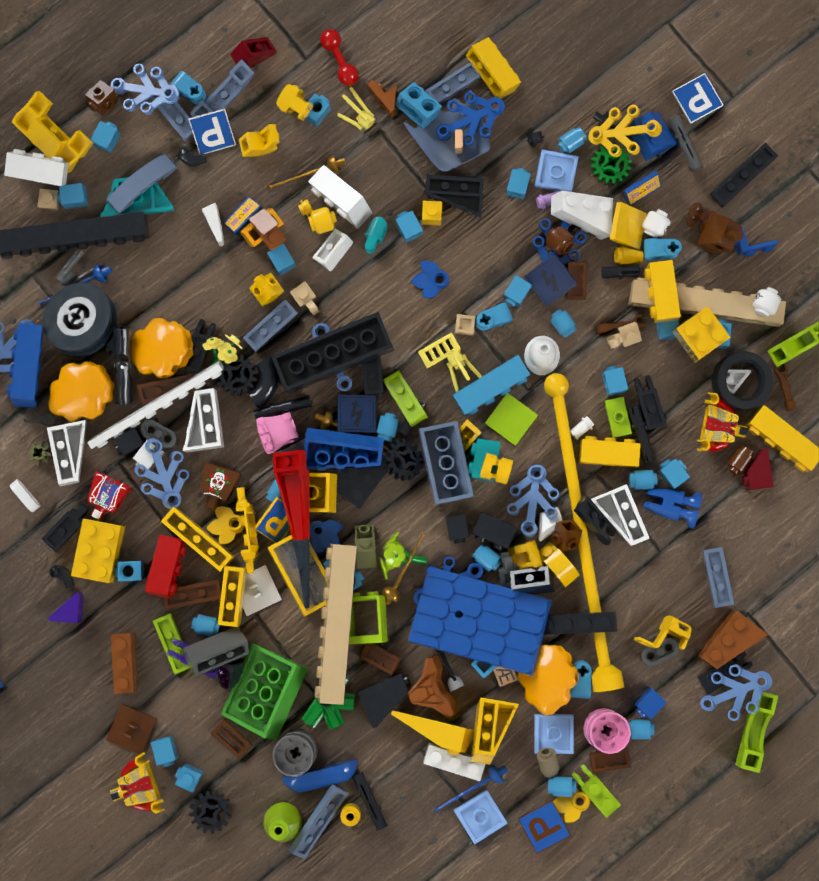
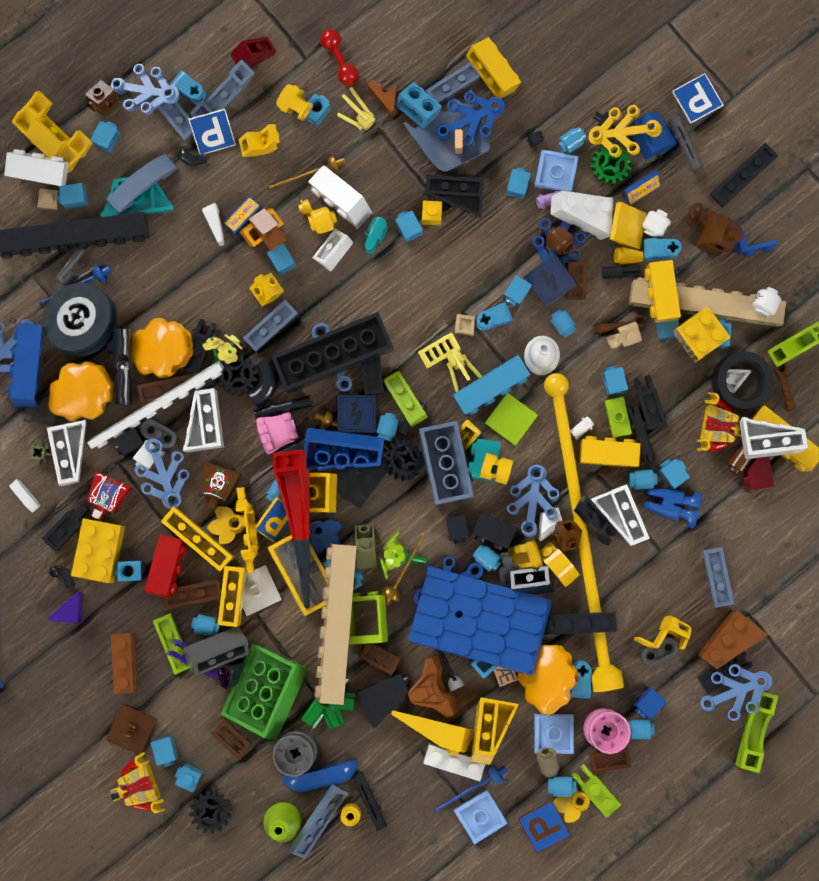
tan plate [290,281,320,316] -> none
blue plate [411,261,449,298] -> none
none -> white wedge [739,417,808,459]

